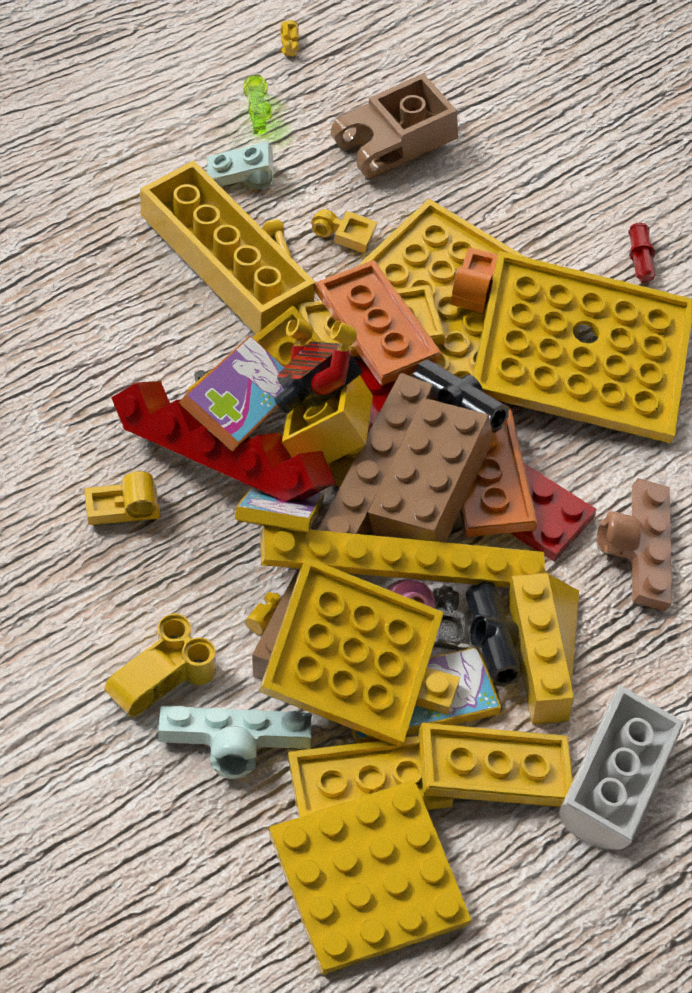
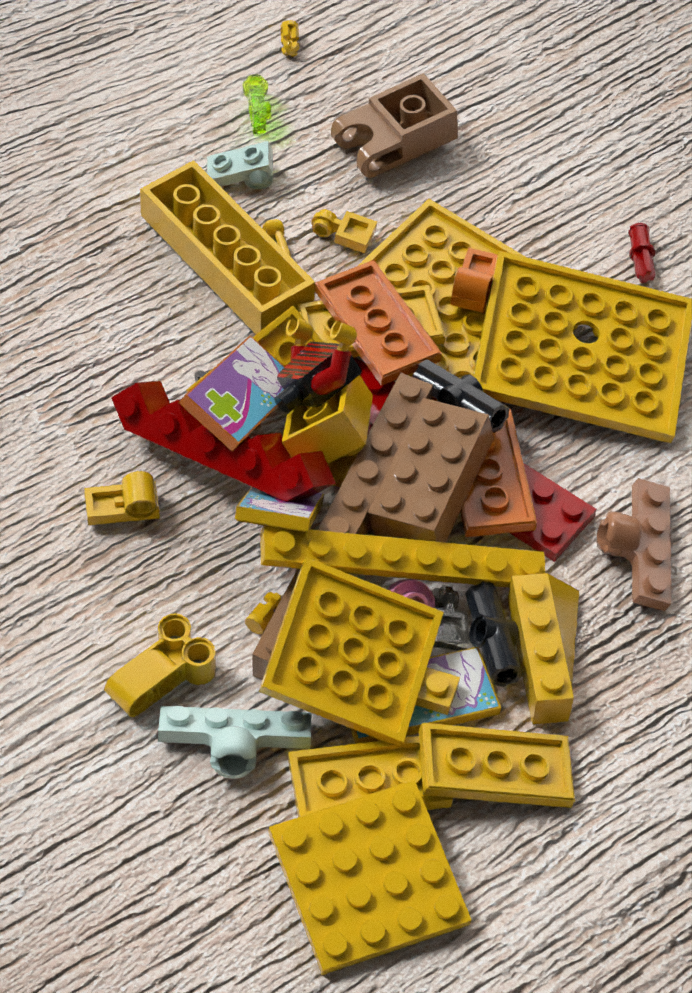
white brick [559,684,685,850] -> none

